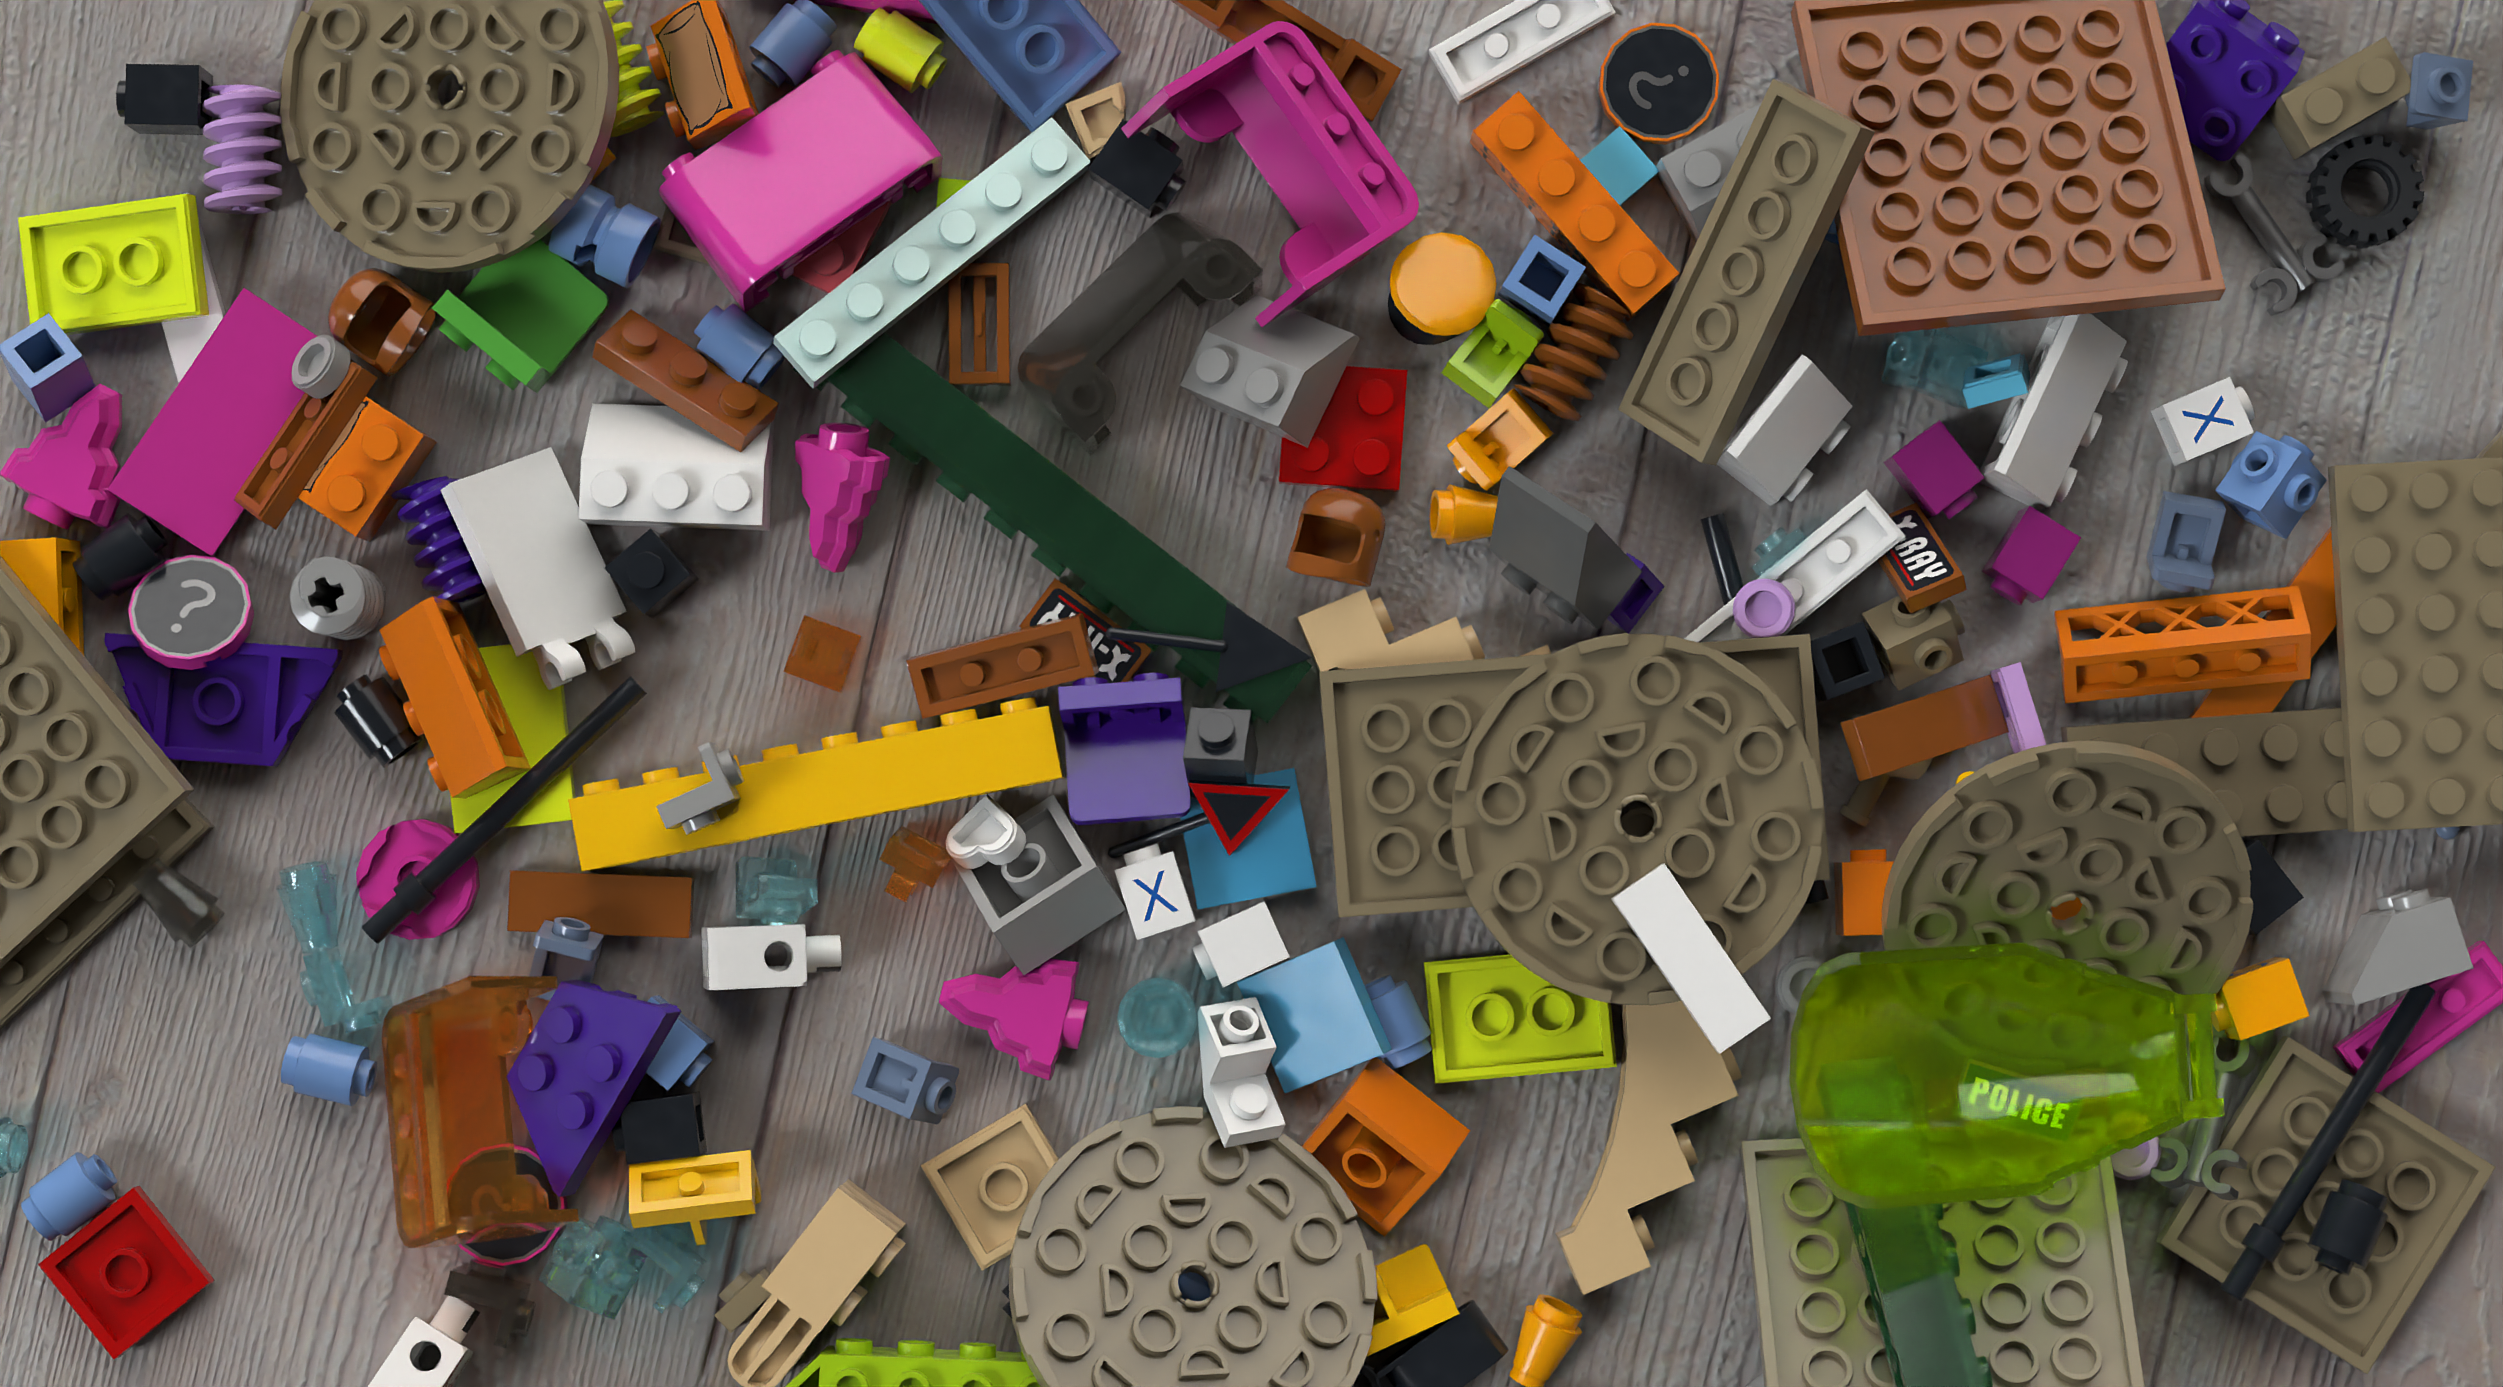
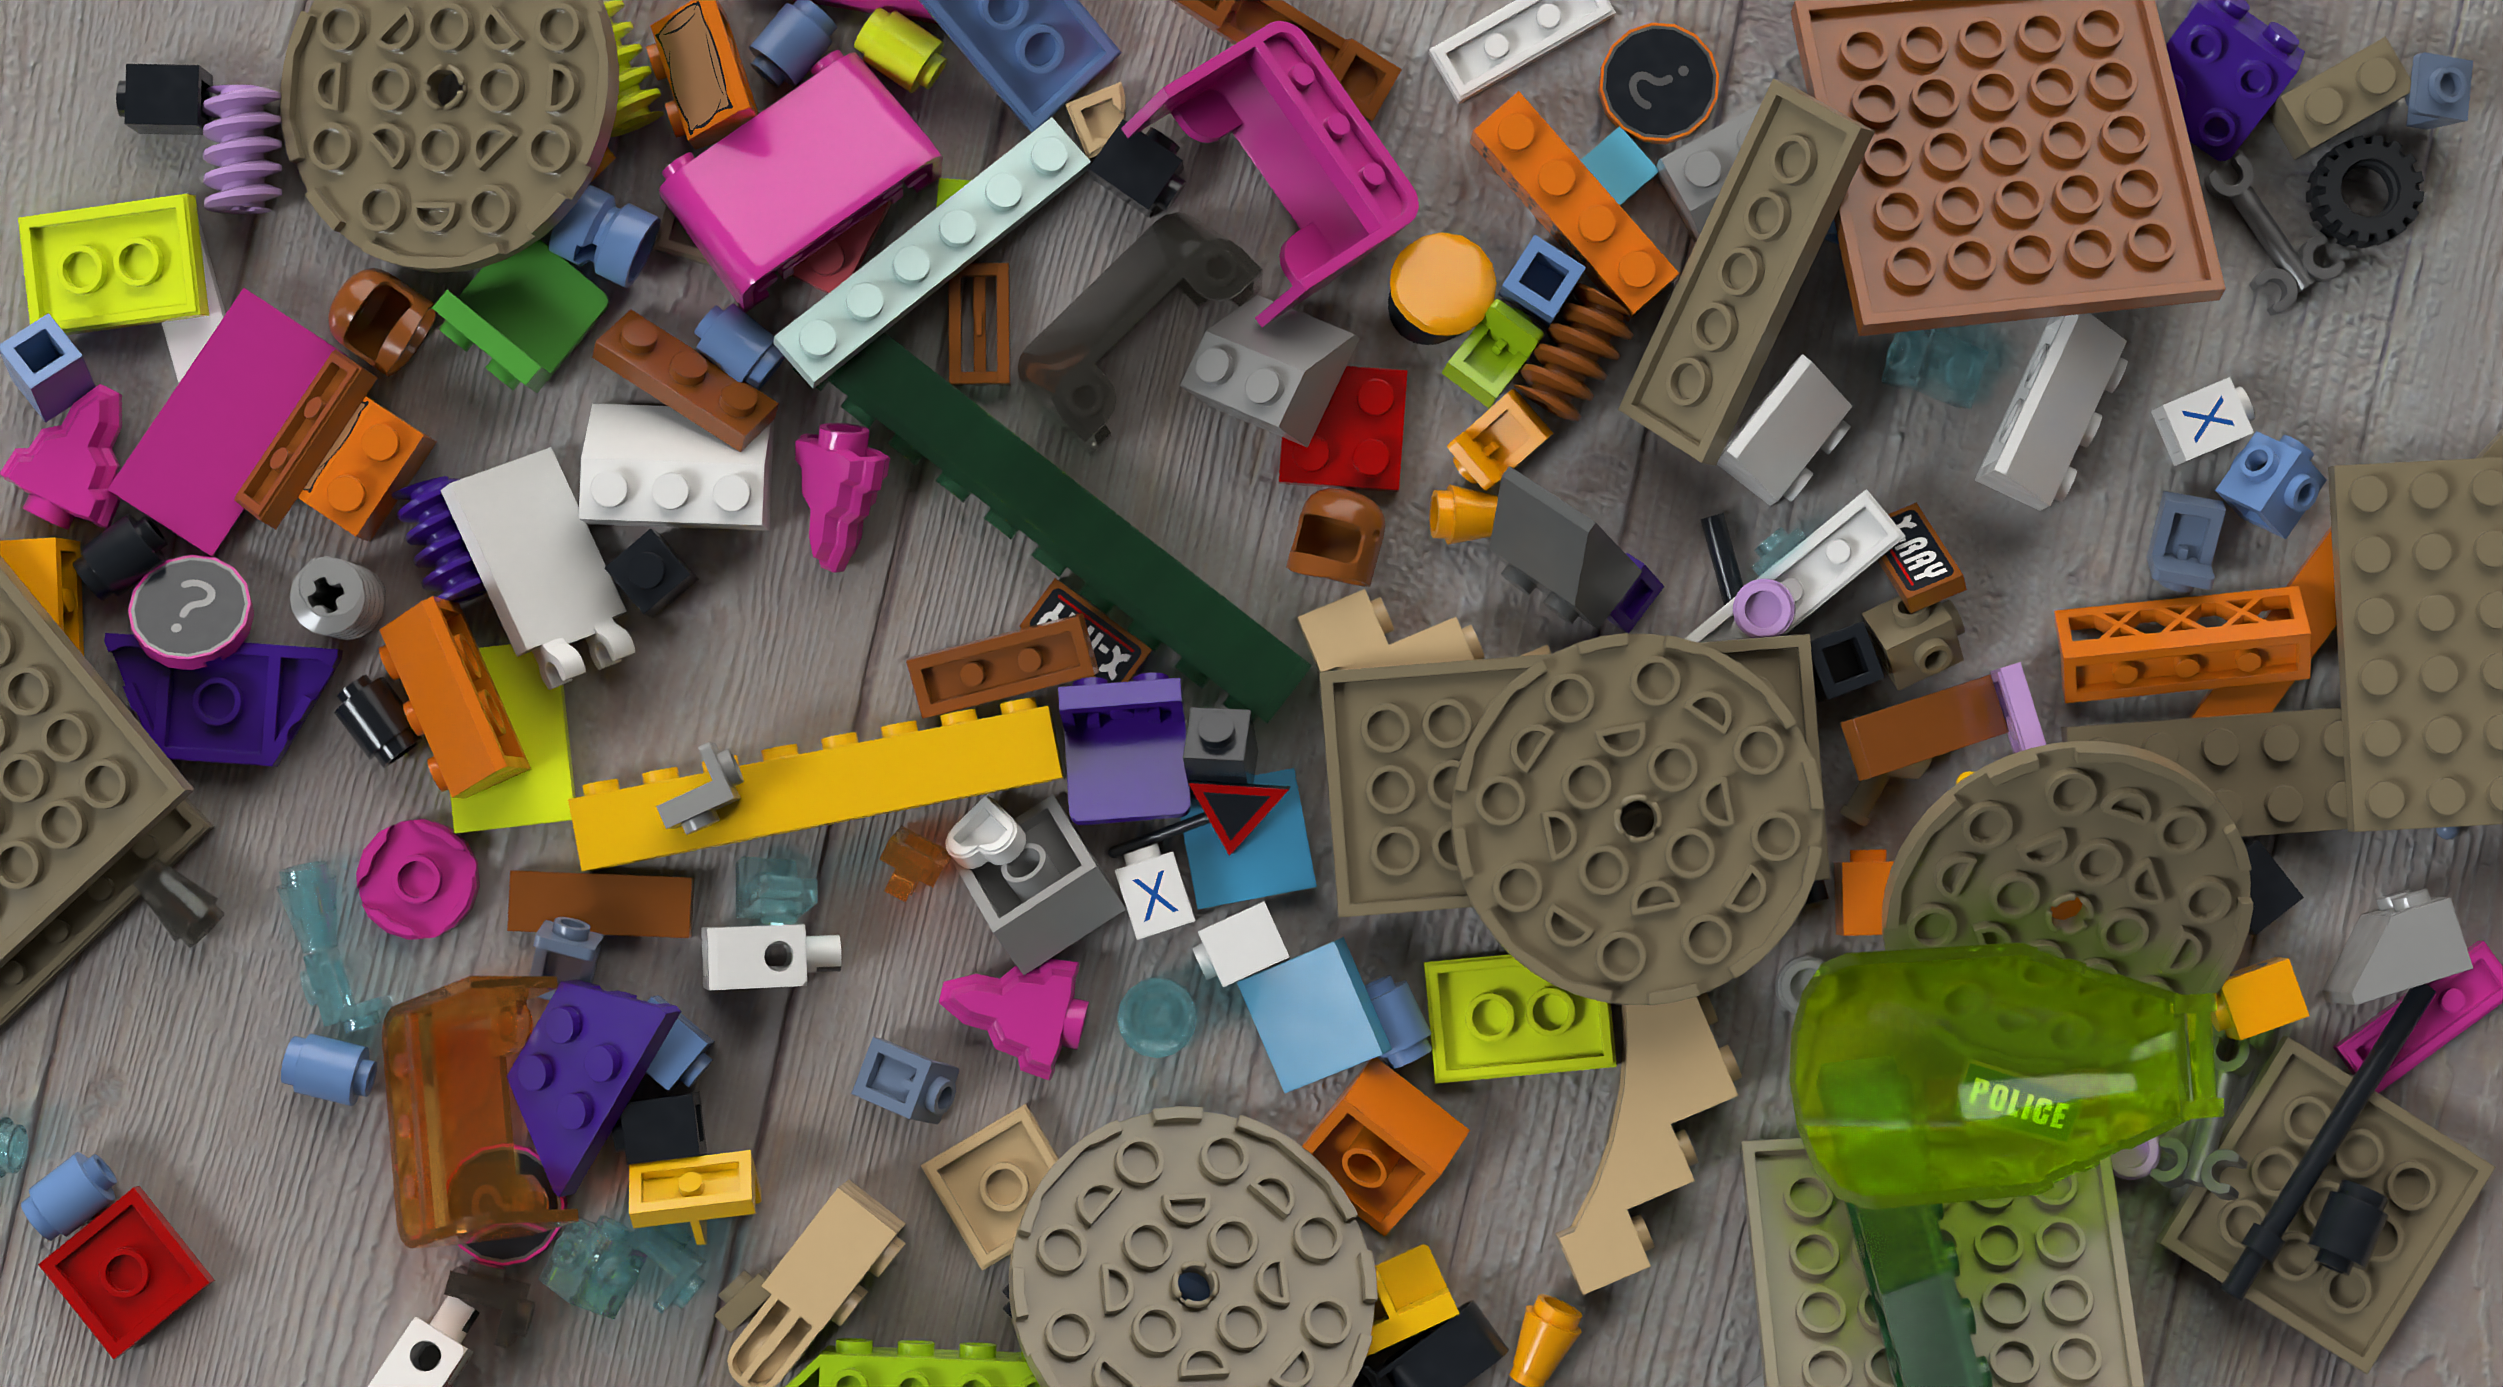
light grey tile [292,335,351,399] -> none
black bar [361,676,647,944] -> none
clear orange tile [783,615,863,693] -> none
black piece [1106,601,1312,692] -> none
white slope [1197,997,1286,1148] -> none
white tile [1611,863,1771,1054] -> none
magenta brick [1883,420,1985,519] -> none
medium azure tile [1962,353,2030,409] -> none
magenta brick [1981,506,2081,605] -> none

